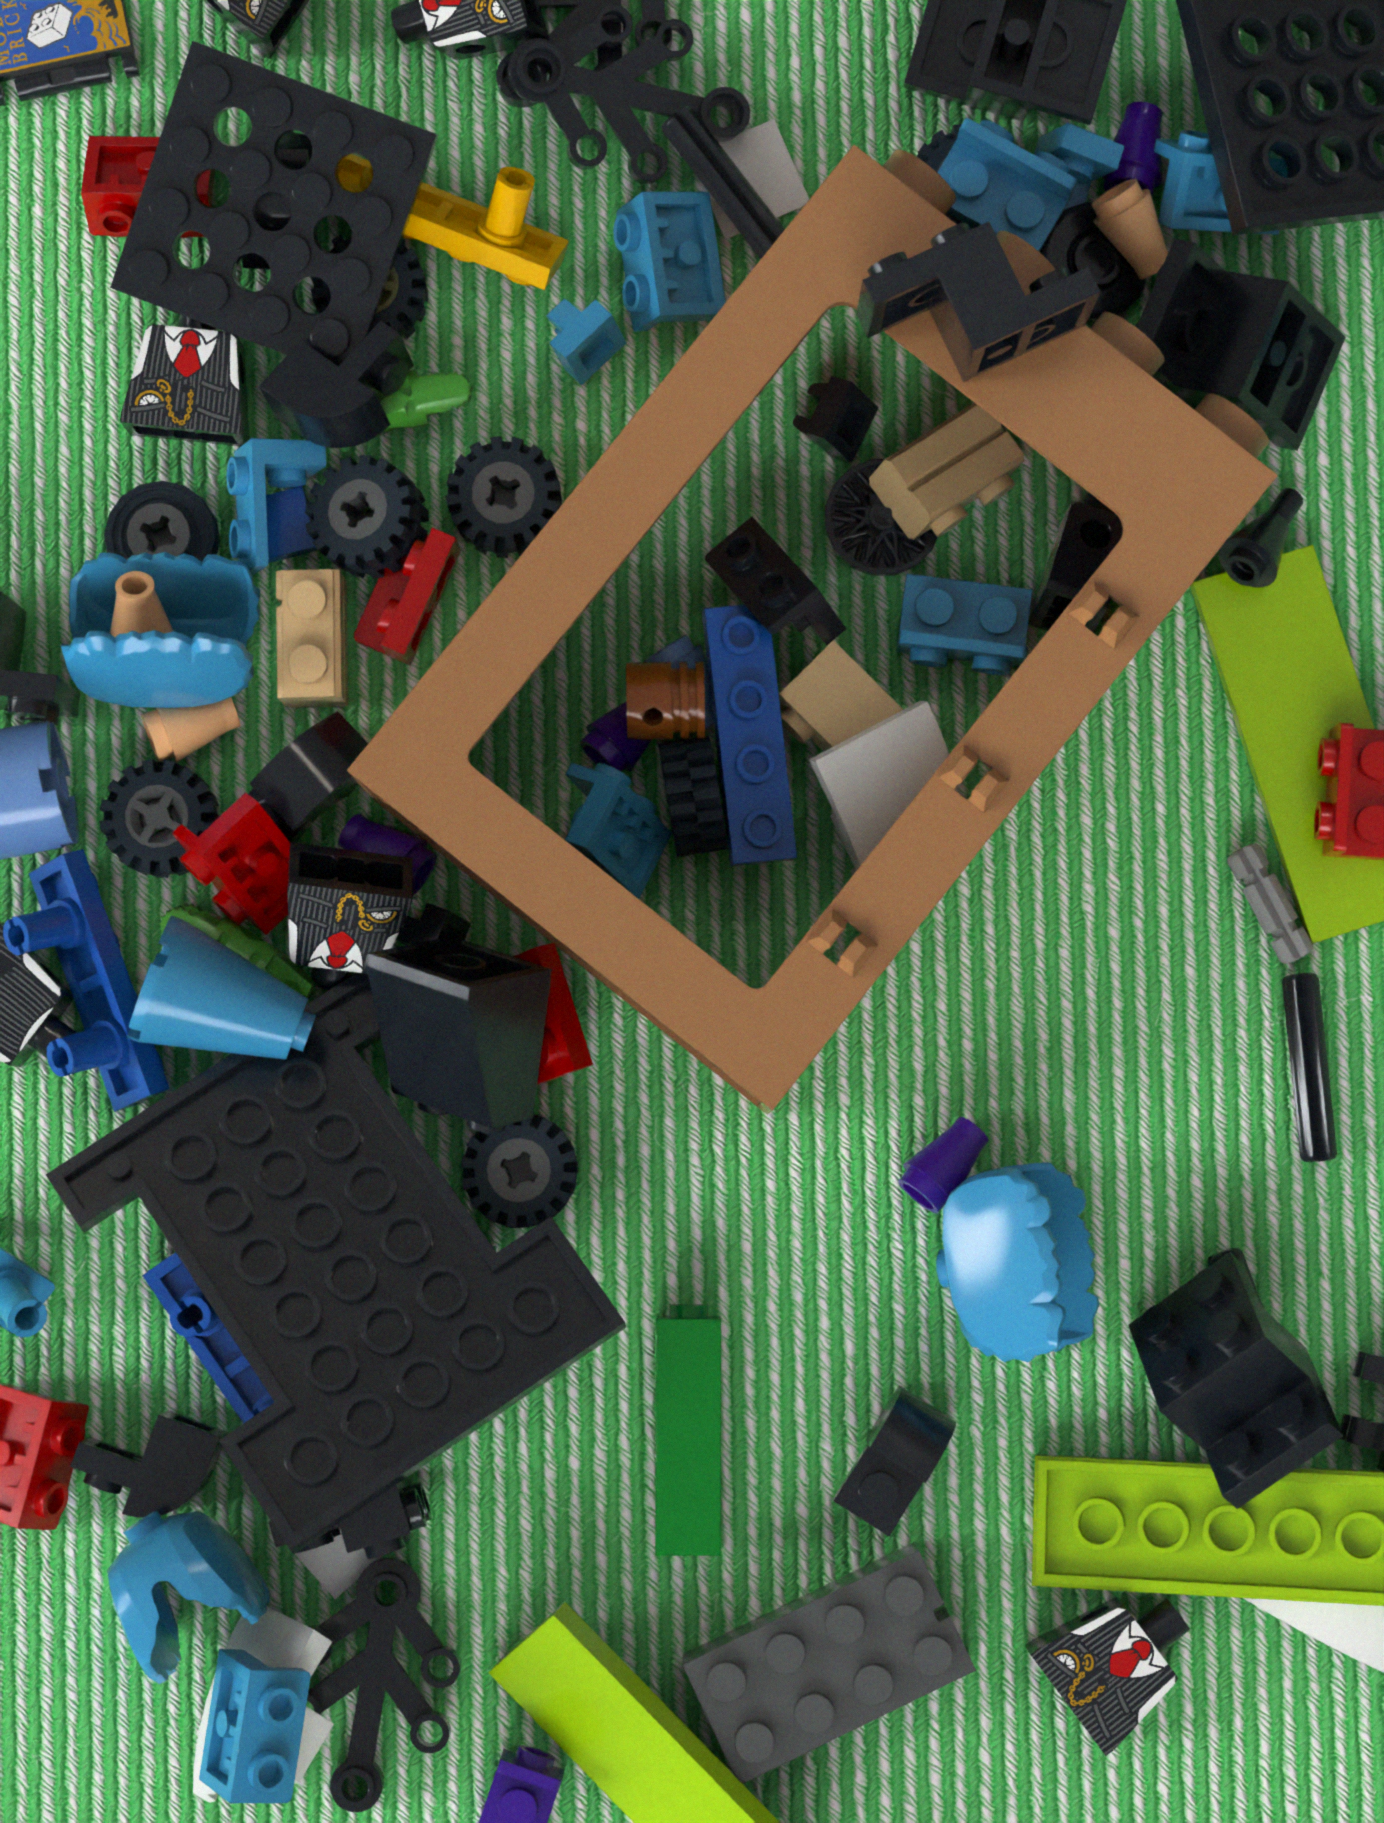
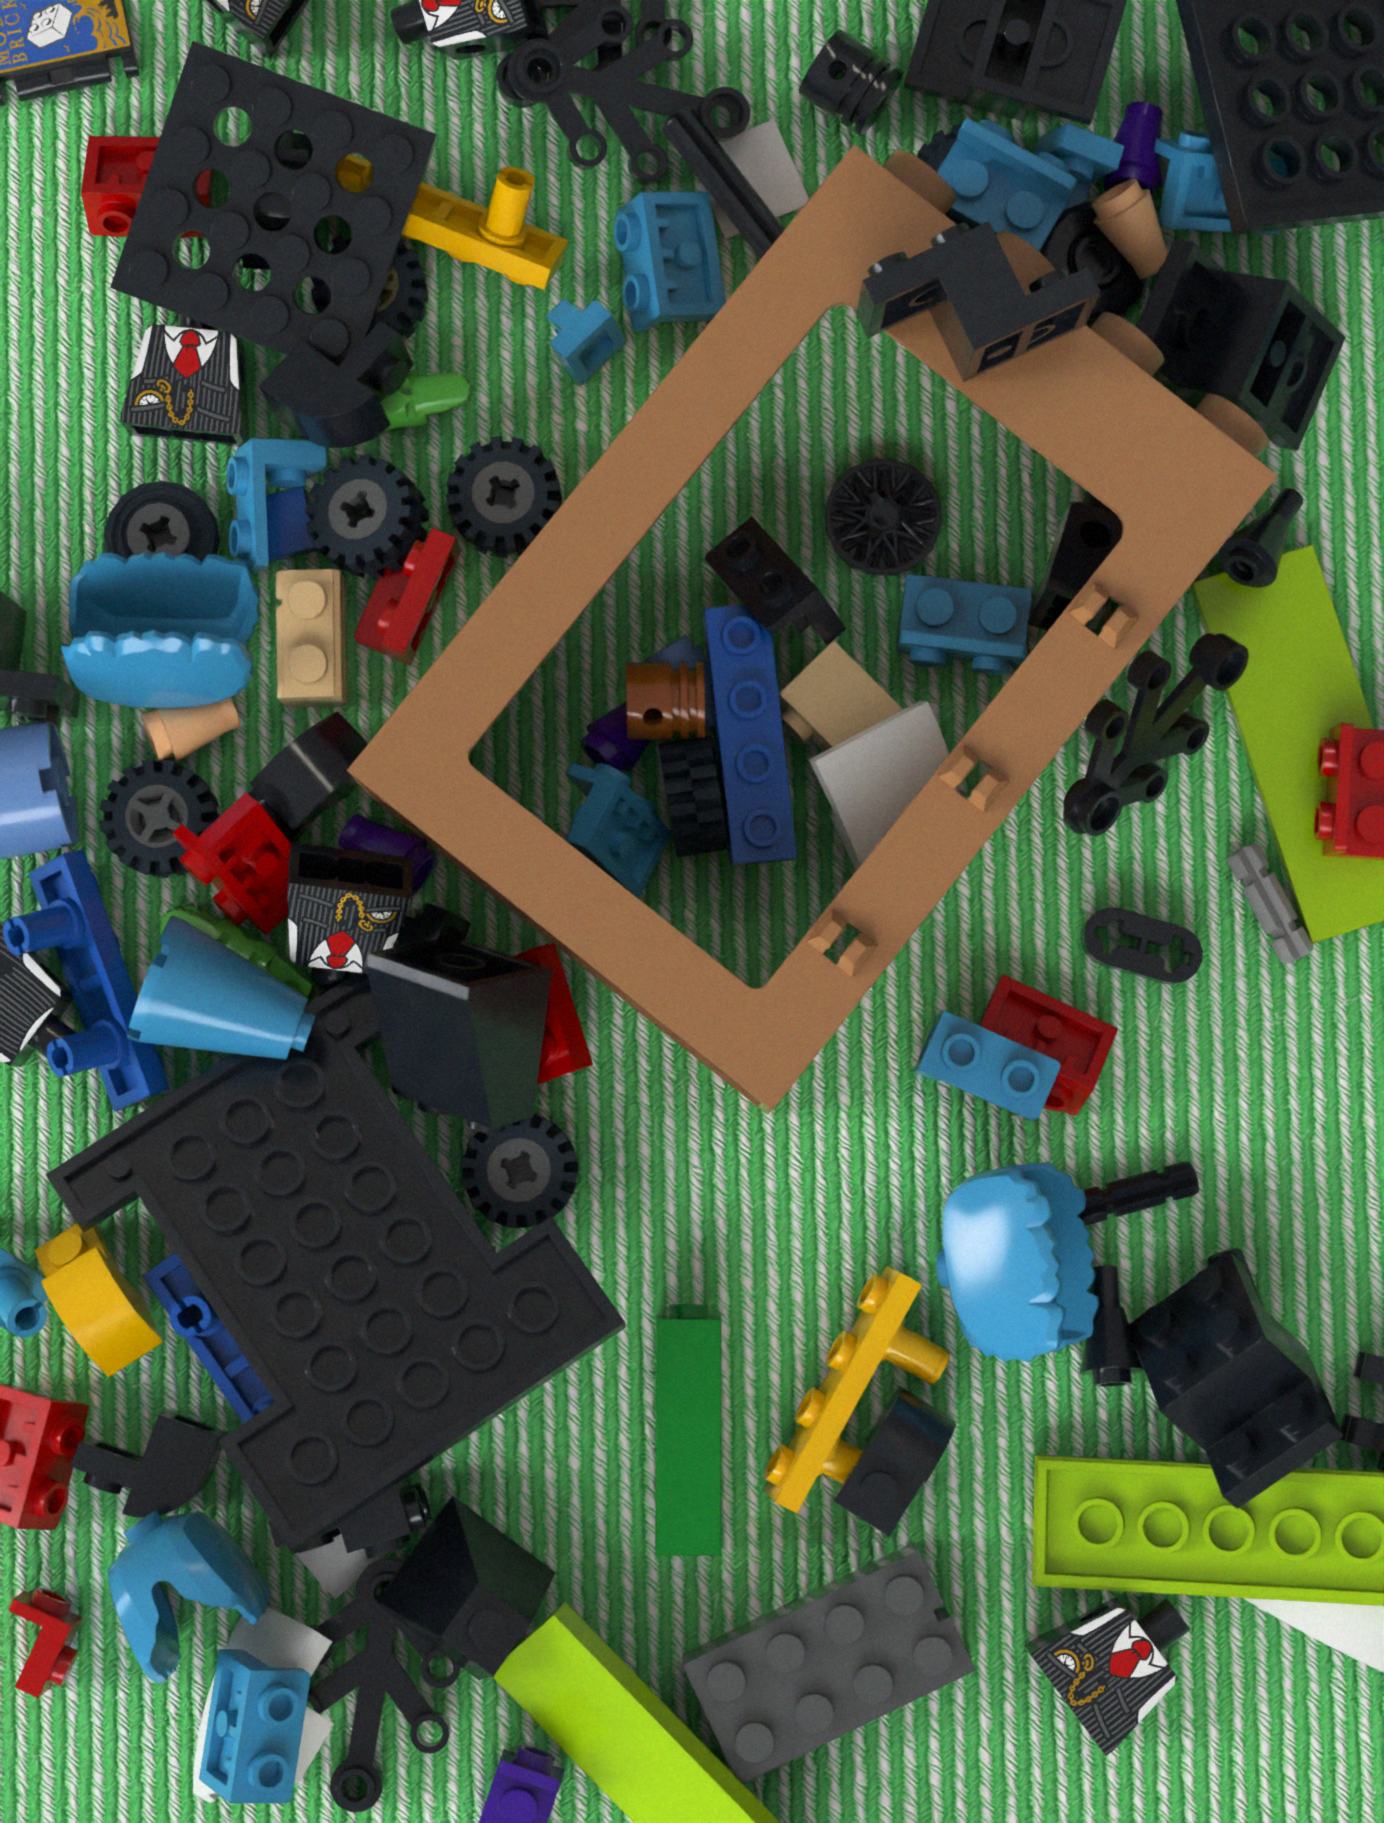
light nougat cone [110,571,173,637] -> none
black tile [793,376,879,464] -> none
tan brick [869,403,1025,540] -> none
dark purple cone [898,1117,989,1214] -> none
black axle [1282,973,1337,1162] -> none
none -> red bracket [8,1588,83,1698]
none -> yellow brick [34,1223,163,1377]
none -> black slope [375,1495,555,1680]
none -> yellow plate [764,1265,950,1514]
none -> black piece [799,30,904,136]
none -> dark azure bracket [913,1010,1061,1121]
none -> red bracket [978,974,1118,1115]
none -> black plant [1063,633,1249,836]
none -> black axle [1079,1162,1199,1225]
none -> black cone [1080,1265,1144,1387]
none -> black beam [1081,908,1203,985]

